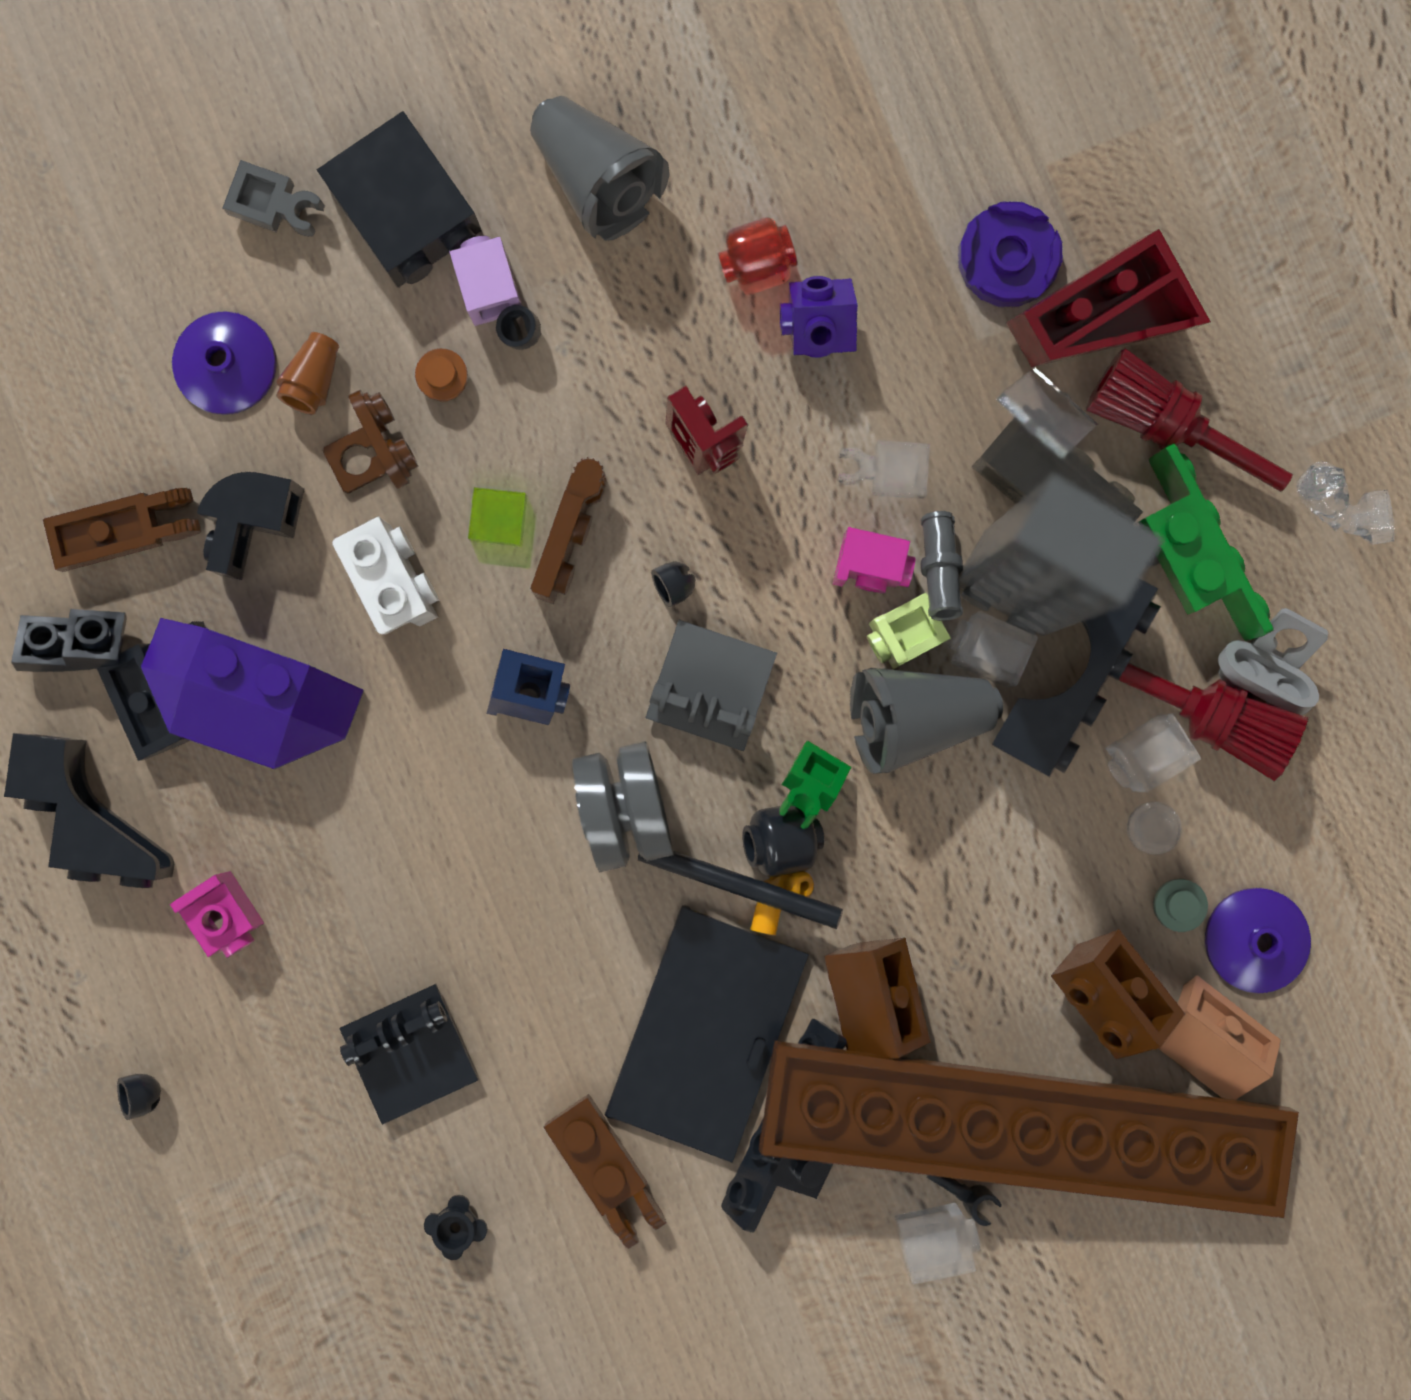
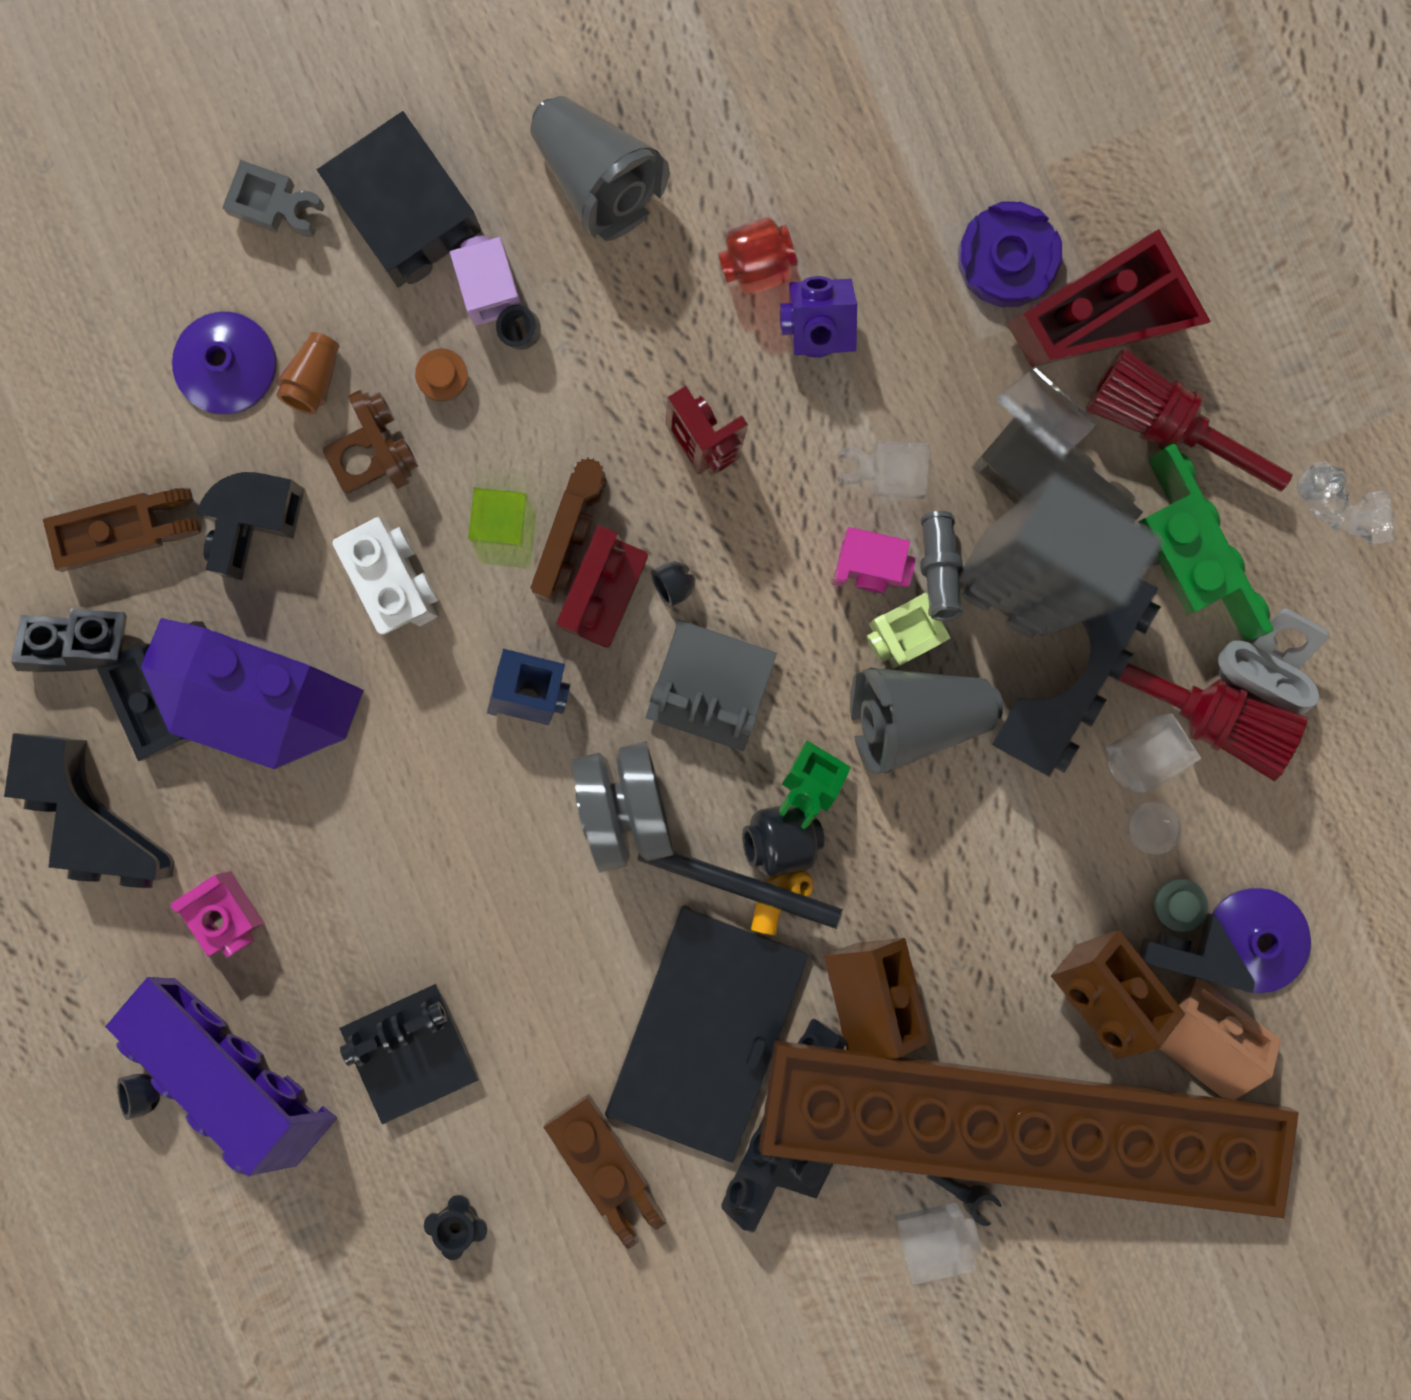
clear brick [949,611,1038,688] -> none
none -> dark purple wedge [105,977,337,1176]
none -> dark red bracket [556,525,648,648]
none -> black slope [1140,913,1256,993]

